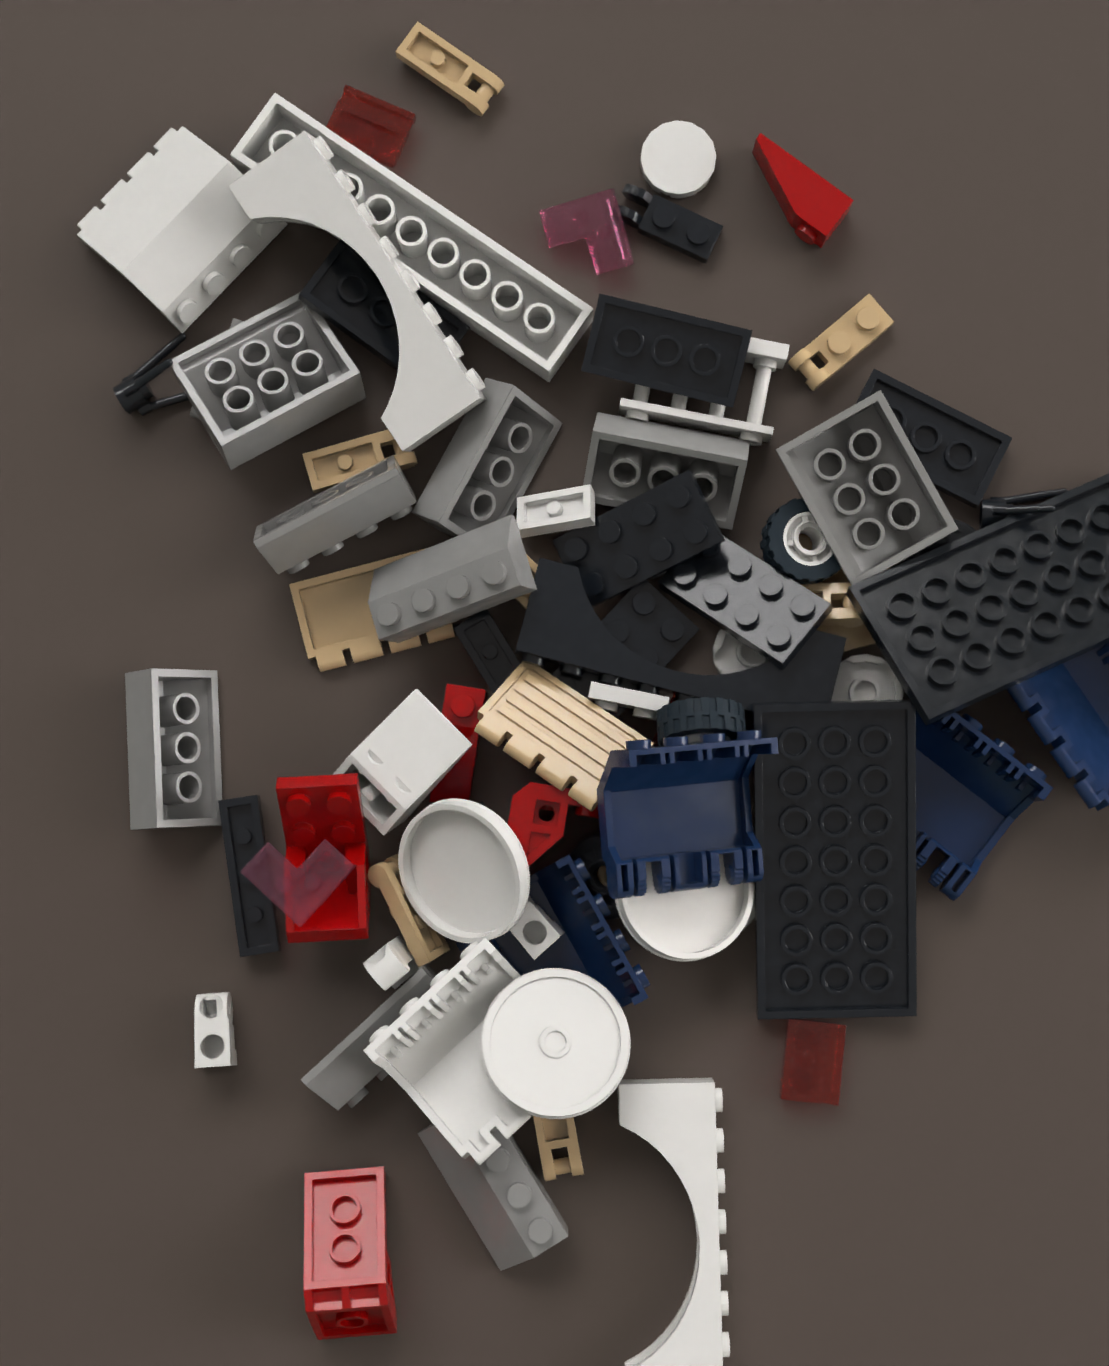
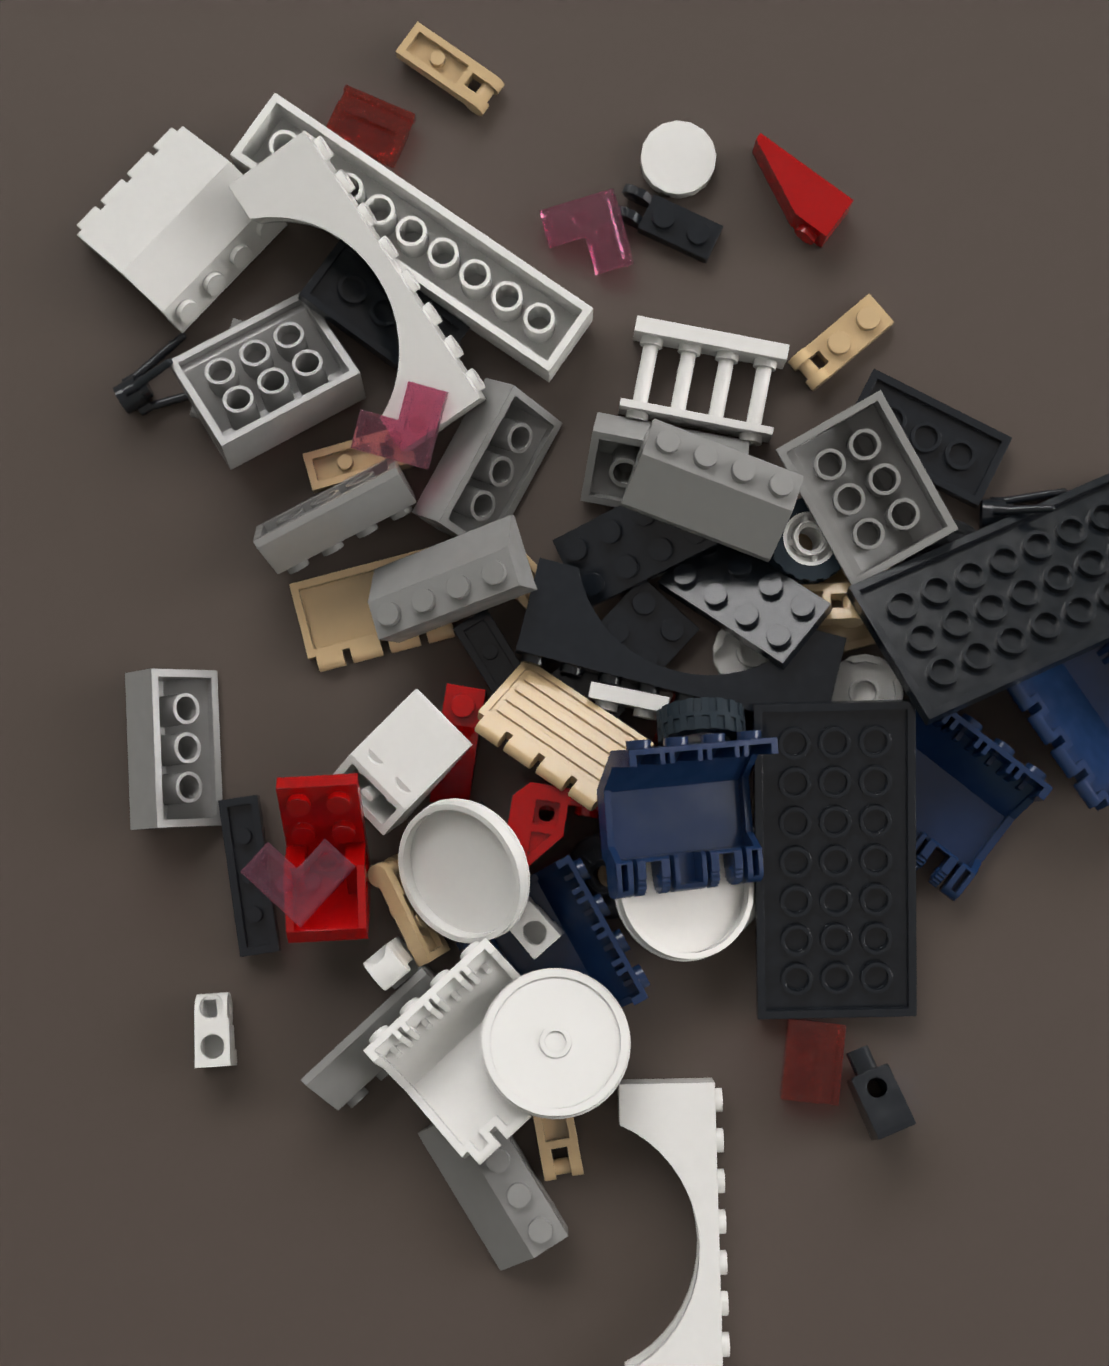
bracket [303,1166,397,1340] -> none
white plate [516,484,595,538] -> none
black plate [581,293,753,408] -> none
none -> clear pink tile [351,381,449,469]
none -> light grey slope [620,418,804,562]
none -> black torso [846,1045,916,1141]

